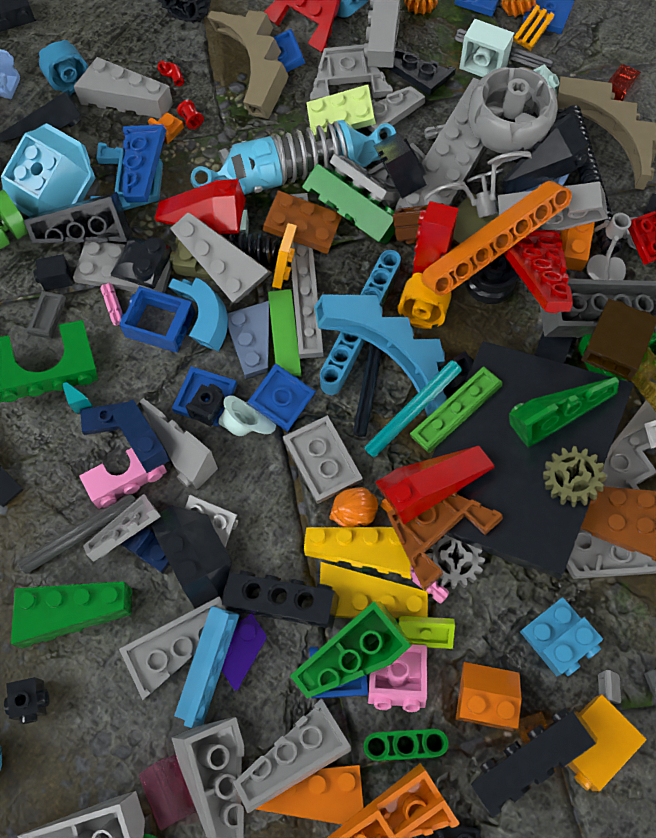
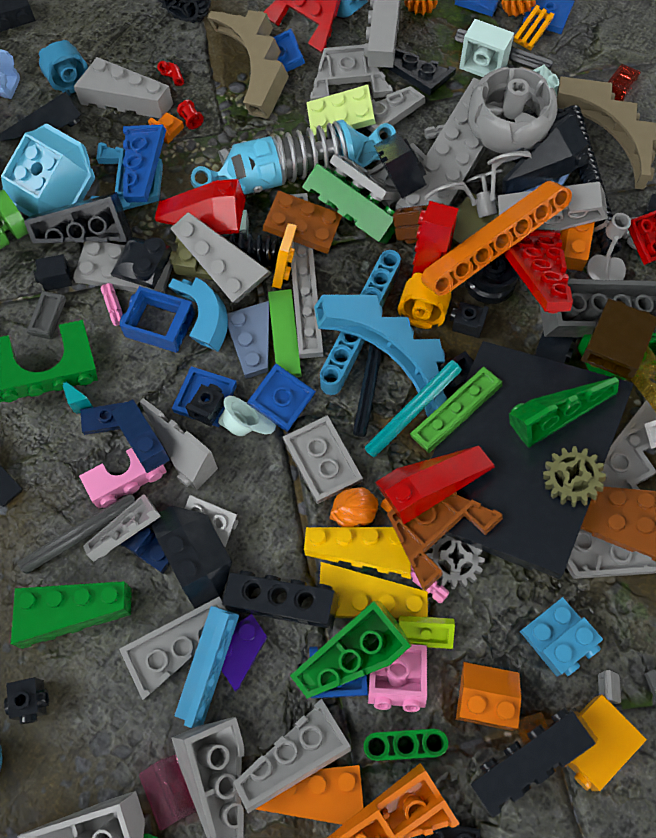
none -> black brick [450,302,489,338]

